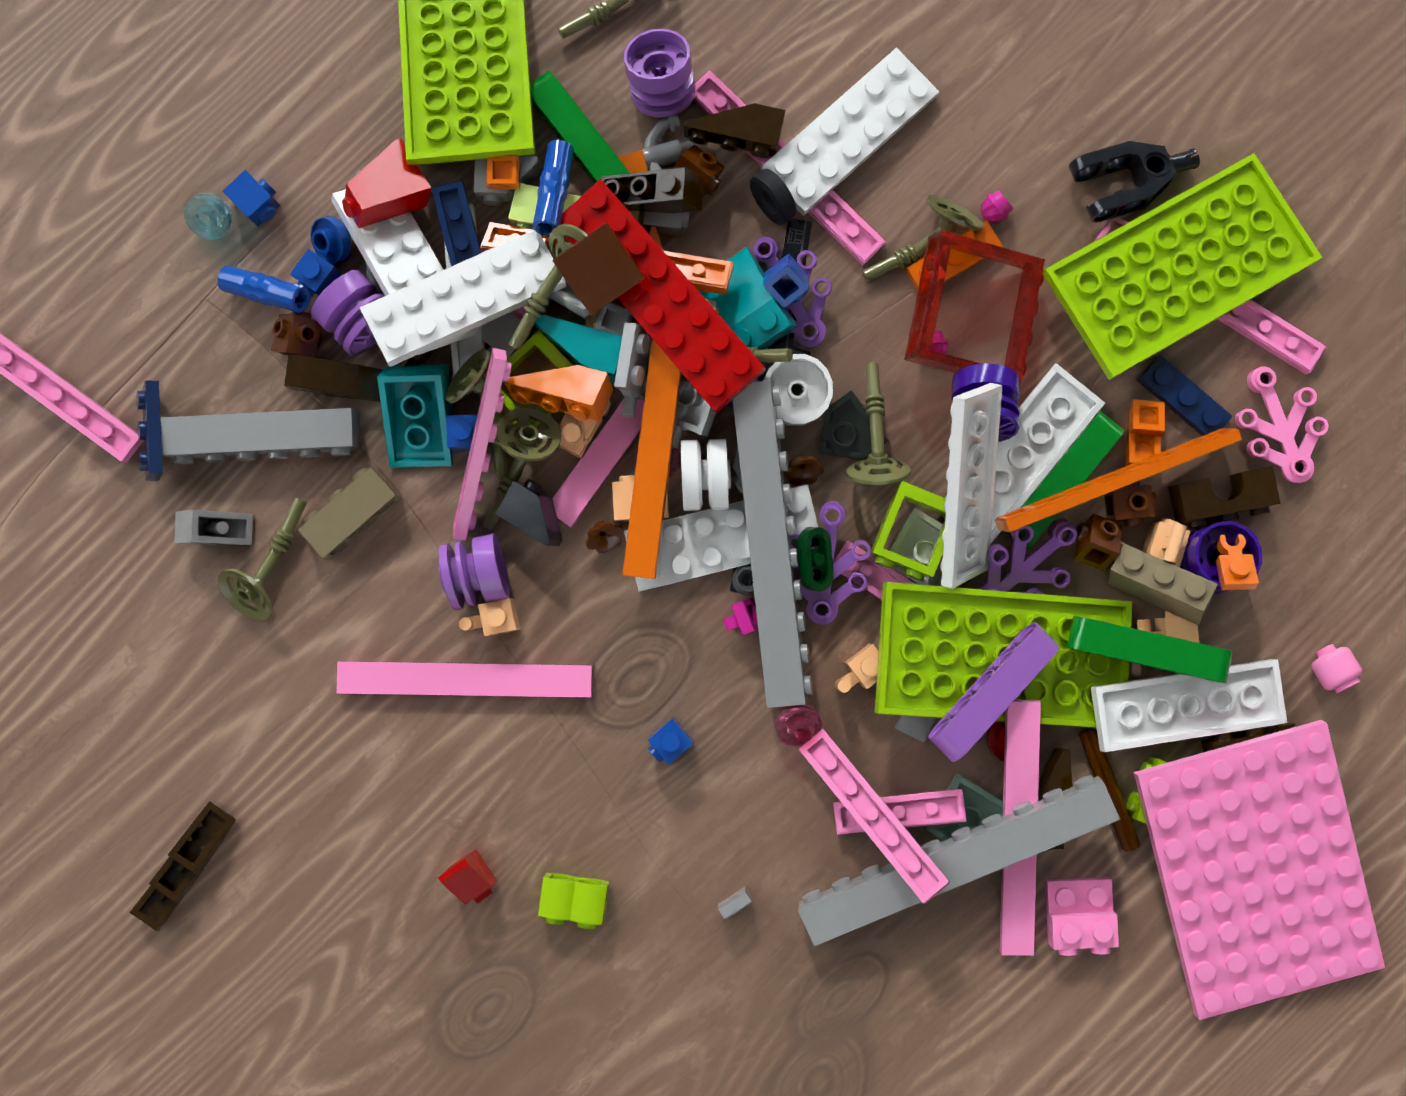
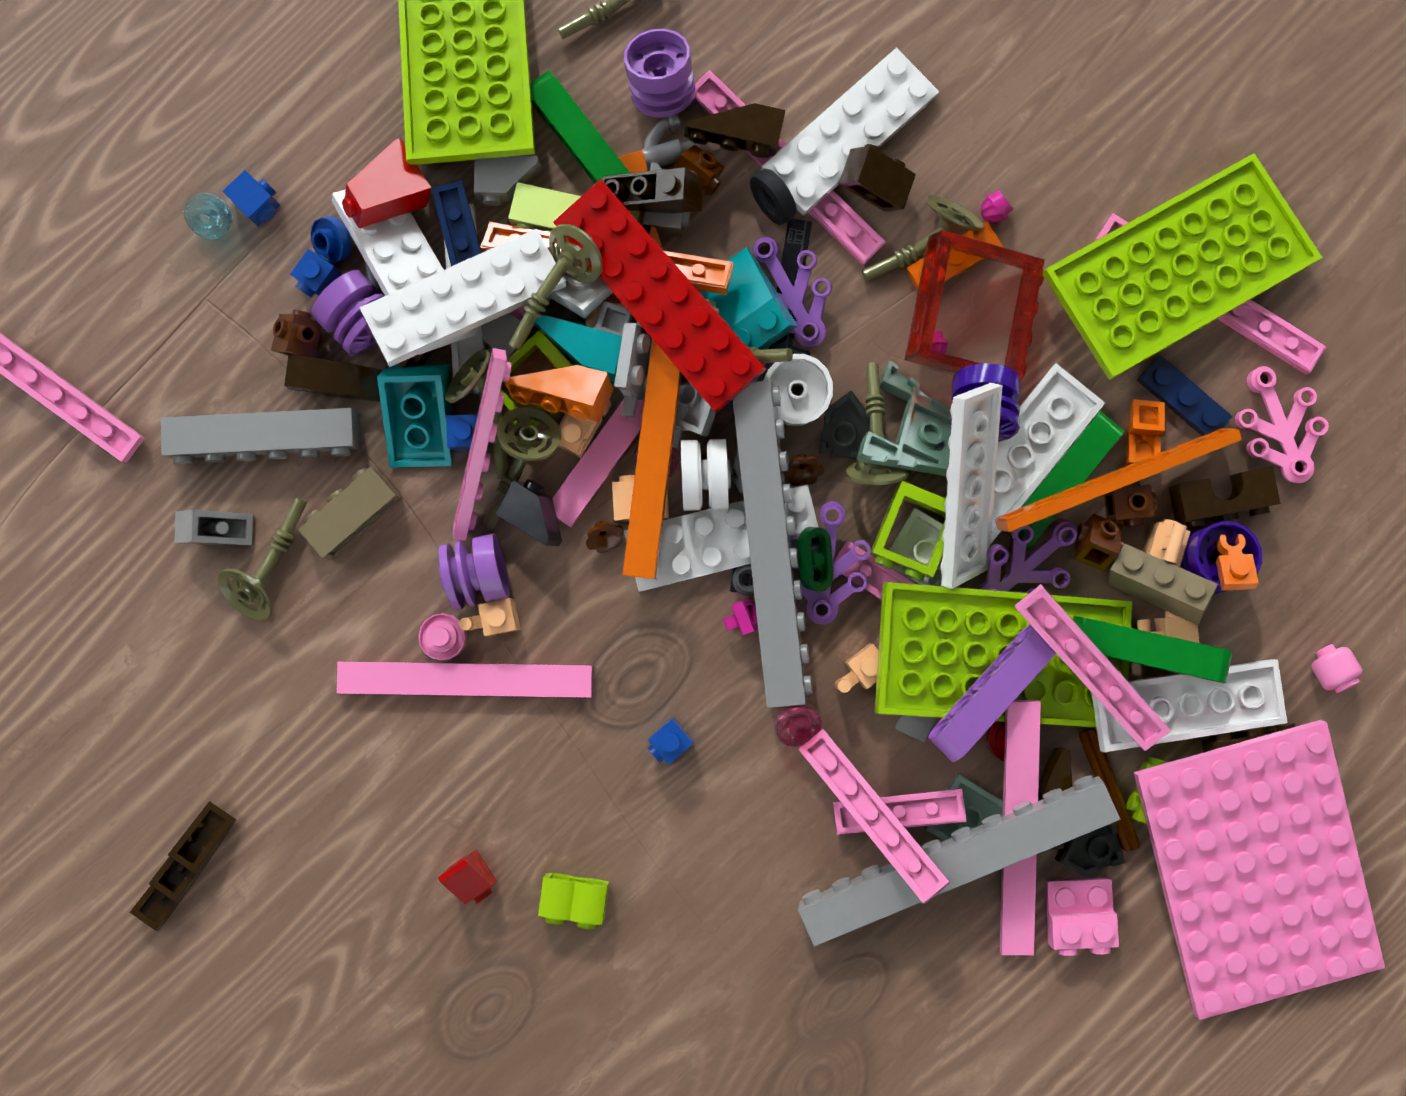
dark blue plate [136,380,163,481] -> none
blue axle [217,266,310,313] -> none
orange tile [486,155,520,189] -> none
blue axle [532,140,574,236] -> none
reddish brown tile [553,222,645,315] -> none
light grey tile [718,887,752,920] -> none
blue brick [763,254,809,309] -> none
black piece [1069,141,1200,223] -> none
none -> bright pink plate [418,613,467,660]
none -> dark brown brick [839,144,916,211]
none -> sand green wing [856,360,952,476]
none -> bright pink plate [1015,584,1171,751]
none -> pearl dark grey plate [1054,822,1125,877]

